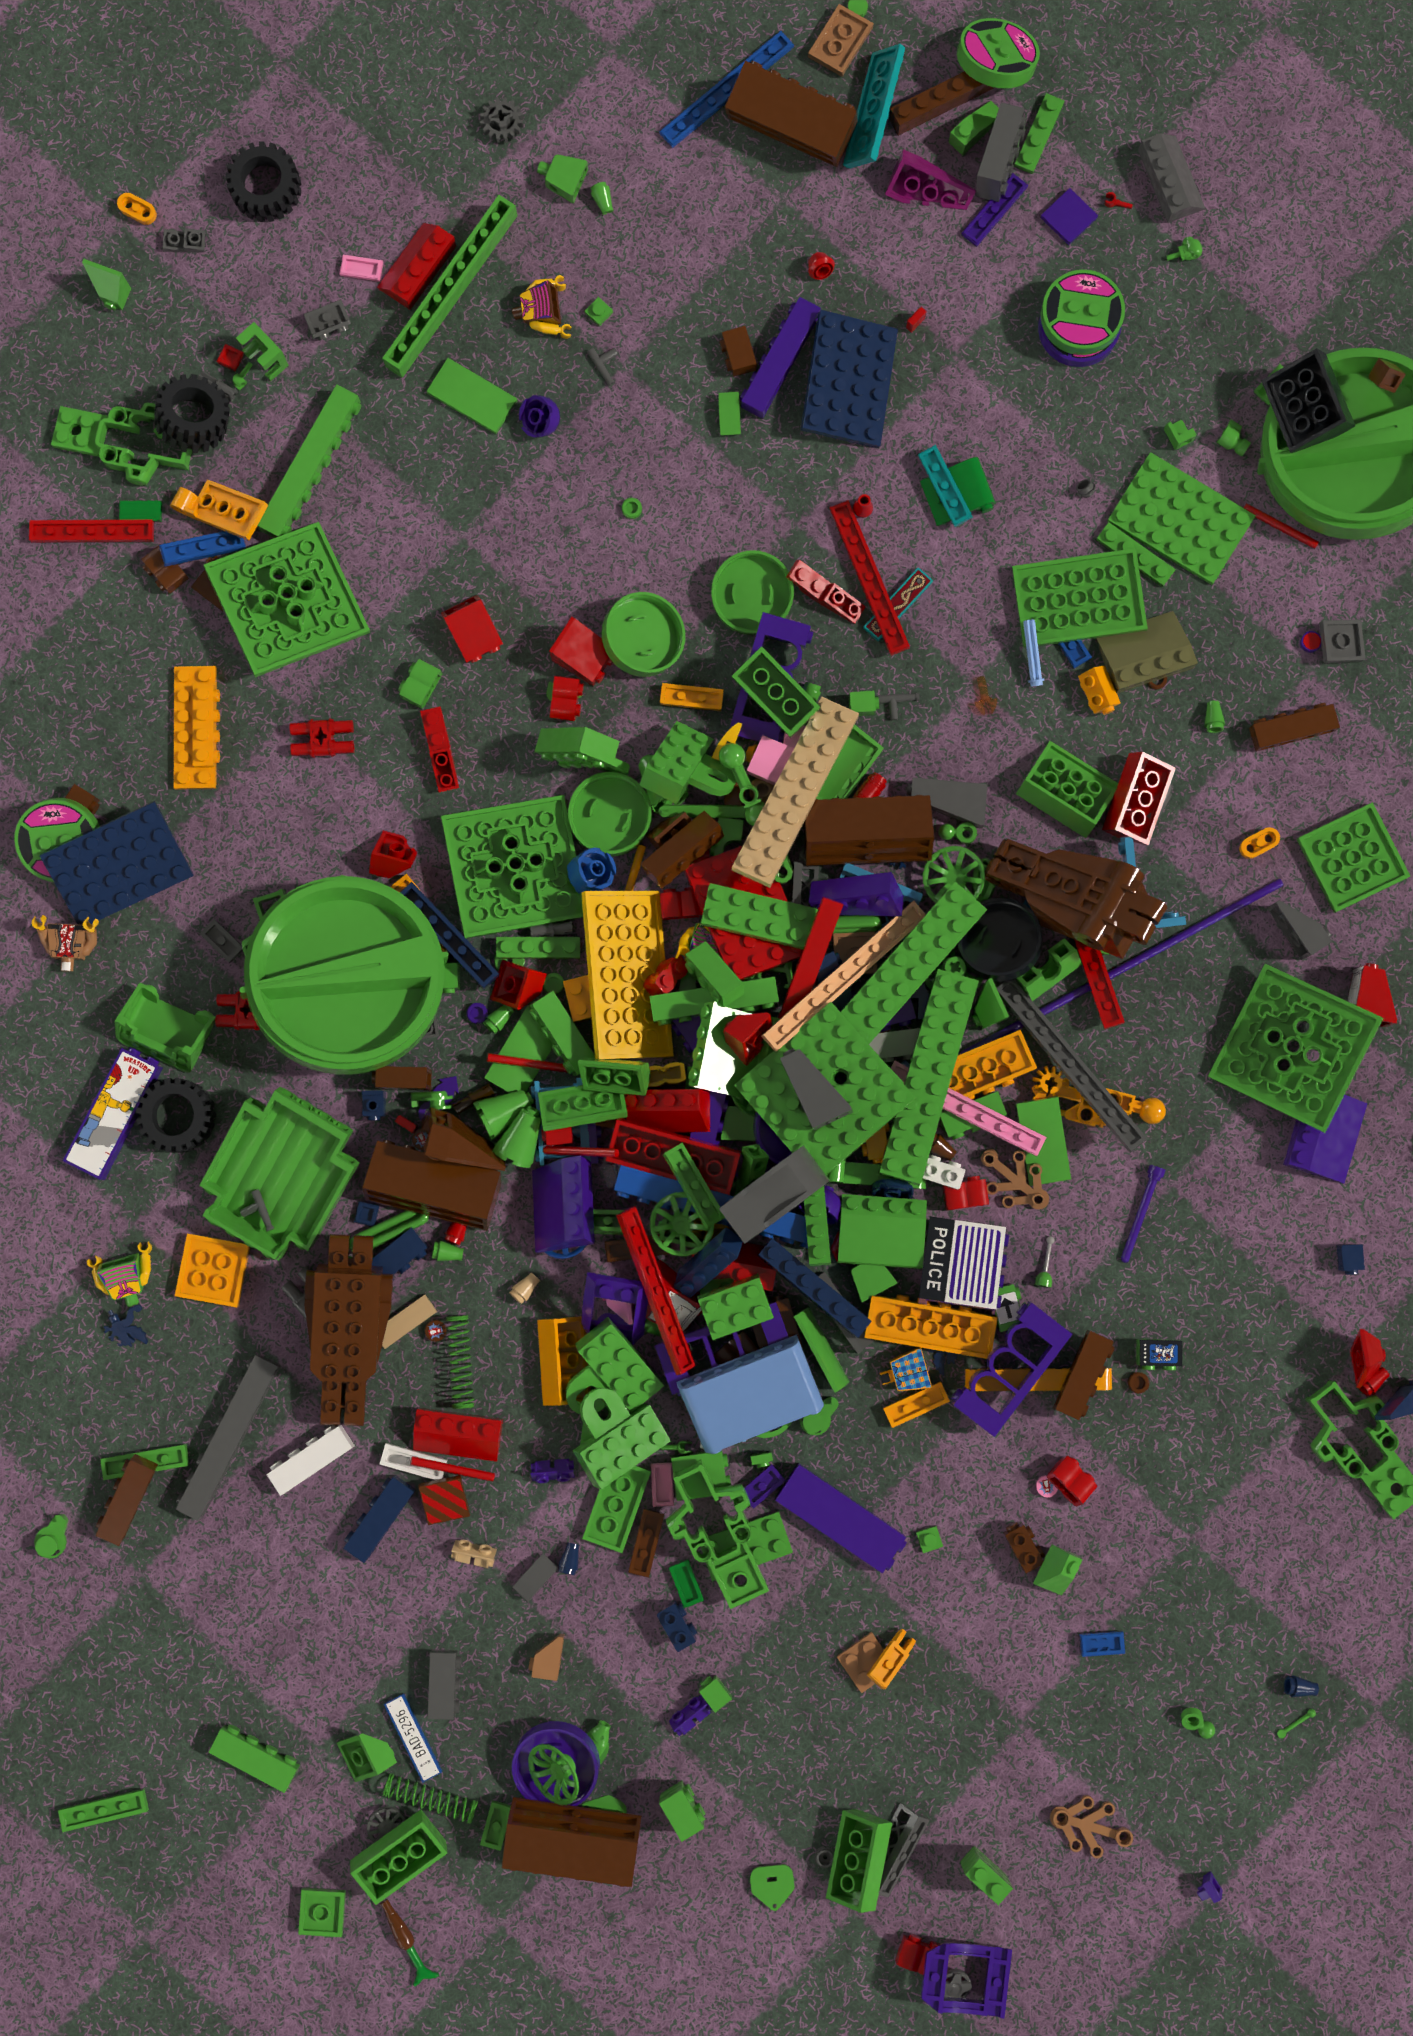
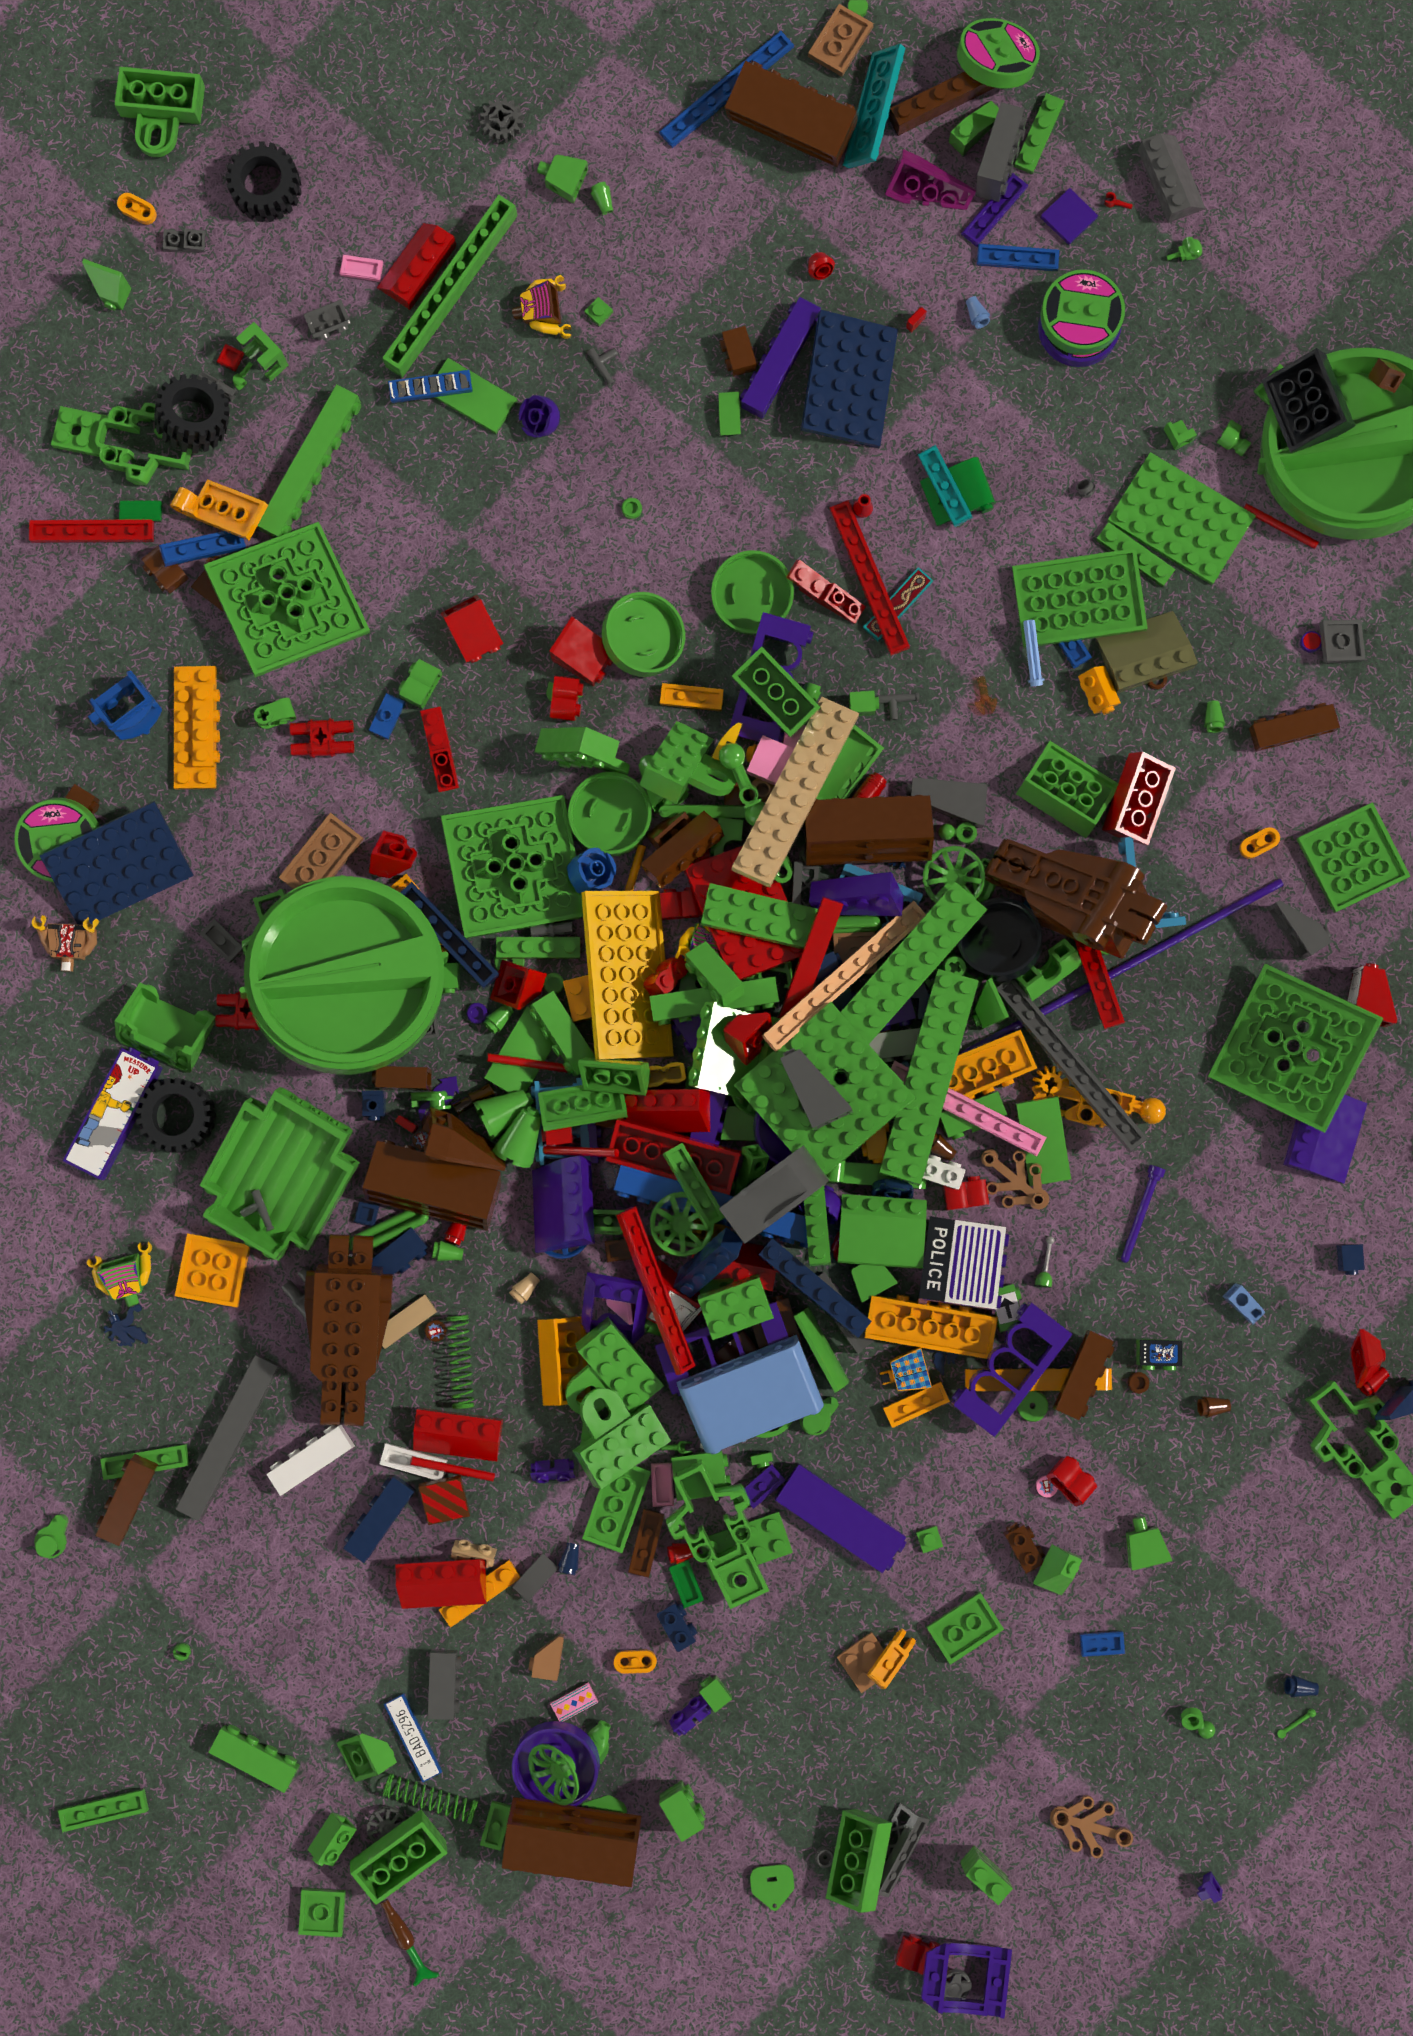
none -> blue animal [88,670,162,740]
none -> bright green brick [115,67,205,157]
none -> bright green hinge [173,1643,191,1661]
none -> bright green piece [254,698,296,729]
none -> medium nougat plate [279,813,364,889]
none -> bright green brick [307,1812,357,1867]
none -> blue plate [369,693,405,739]
none -> tile [388,370,473,403]
none -> red slope [395,1559,487,1609]
none -> light orange plate [439,1559,521,1628]
none -> bright pink tile [550,1682,598,1722]
none -> light orange plate [614,1649,657,1674]
none -> red cone [667,1543,699,1565]
none -> bright green plate [926,1591,1004,1665]
none -> medium blue cone [966,296,990,329]
none -> blue tile [977,244,1059,271]
none -> bright green piece [1017,1391,1048,1422]
none -> bright green torso [1126,1516,1172,1571]
none -> reddish brown cone [1197,1397,1231,1418]
none -> medium blue leg [1222,1283,1265,1325]

